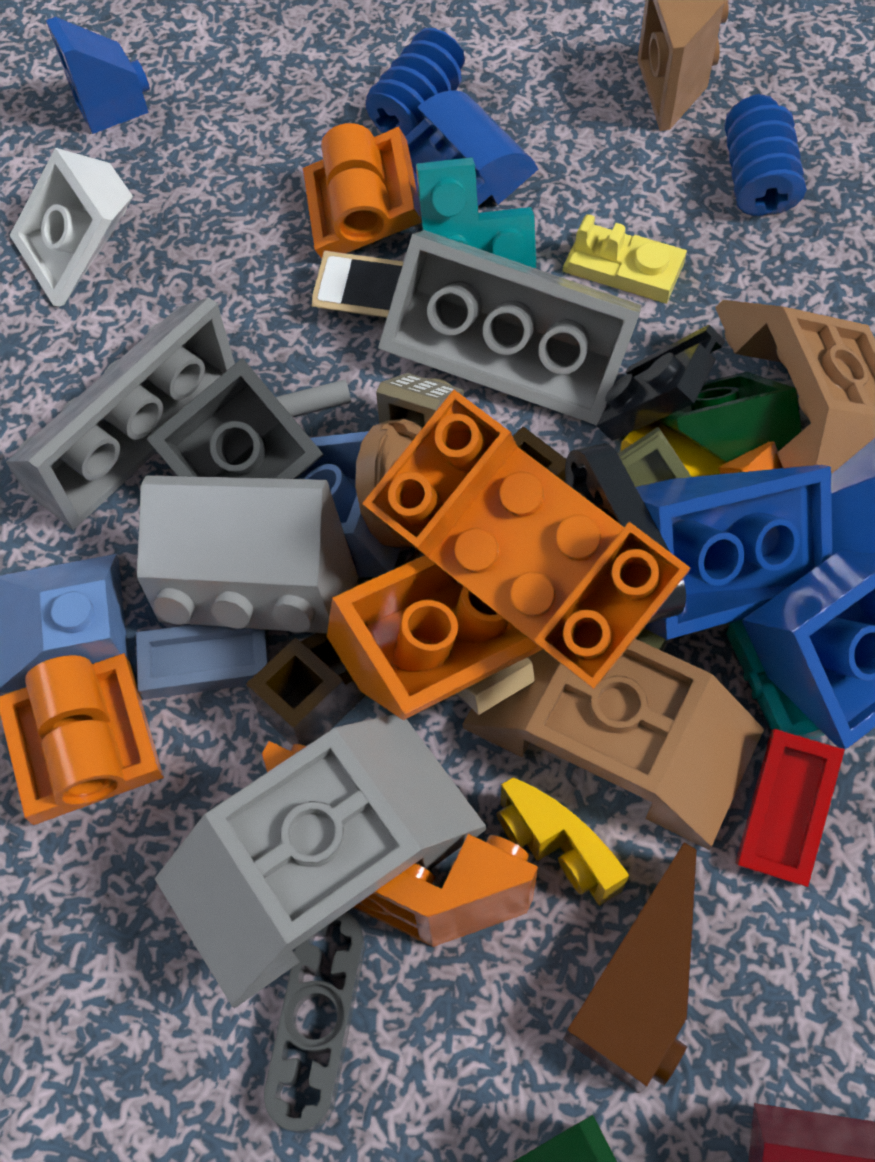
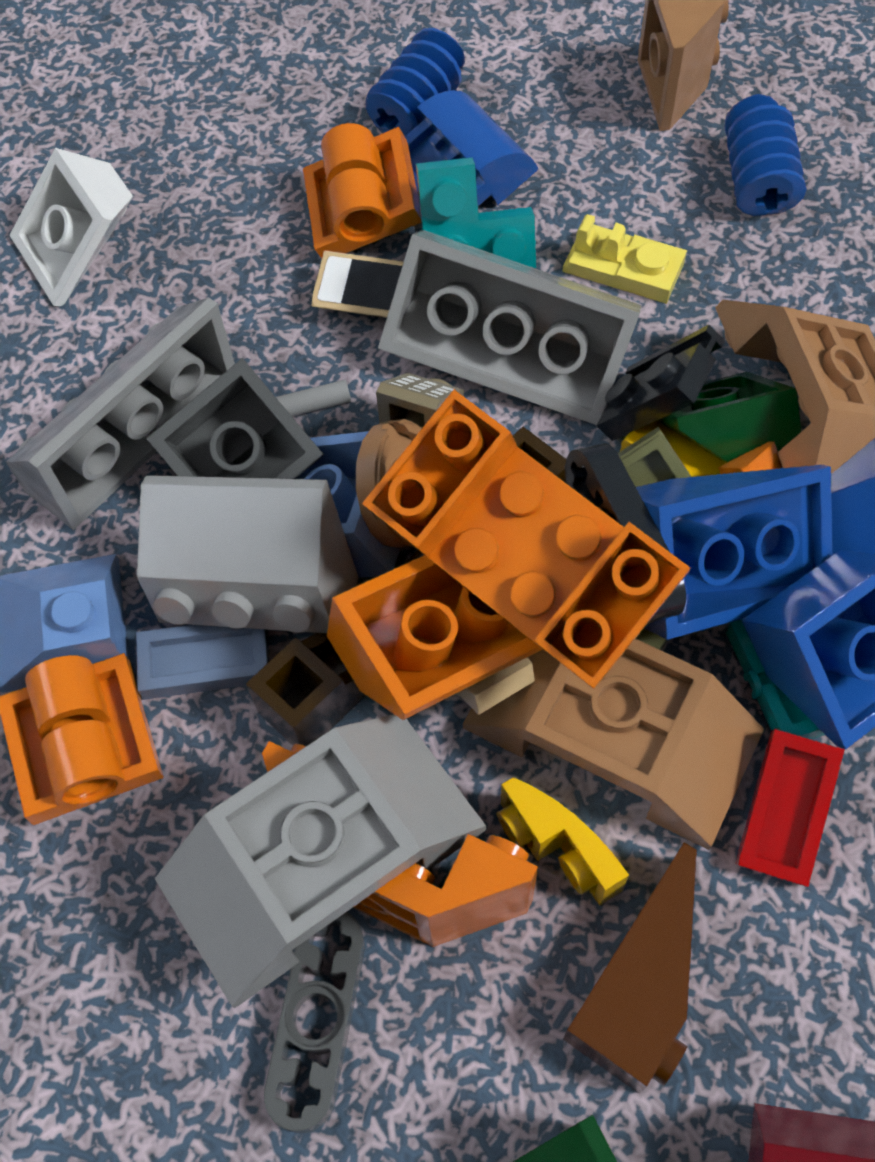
blue slope [46,17,150,134] -> none

